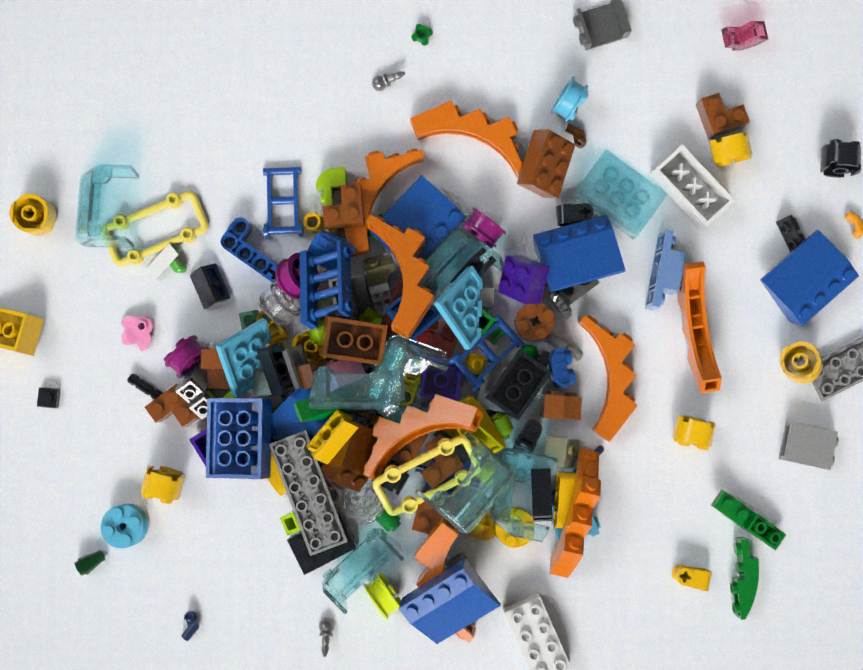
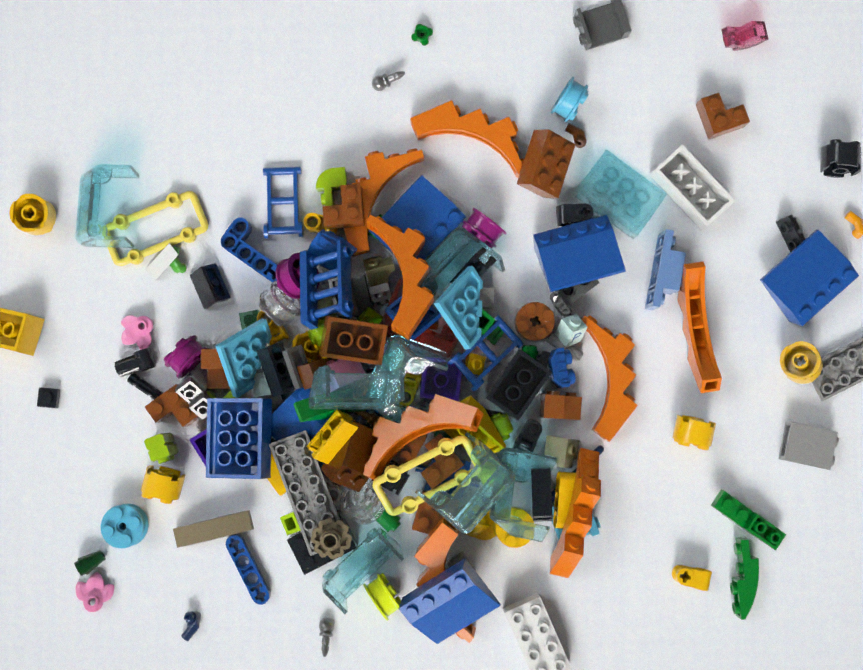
dark purple brick [498,255,550,304] -> none
yellow brick [709,132,753,167] -> none
none -> bright pink plate [75,572,114,612]
none -> black piece [114,348,156,377]
none -> lime brick [144,432,179,464]
none -> dark tan slope [173,510,254,548]
none -> blue beam [225,534,271,605]
none -> dark tan plant [311,517,352,559]
none -> light aqua brick [555,314,587,347]

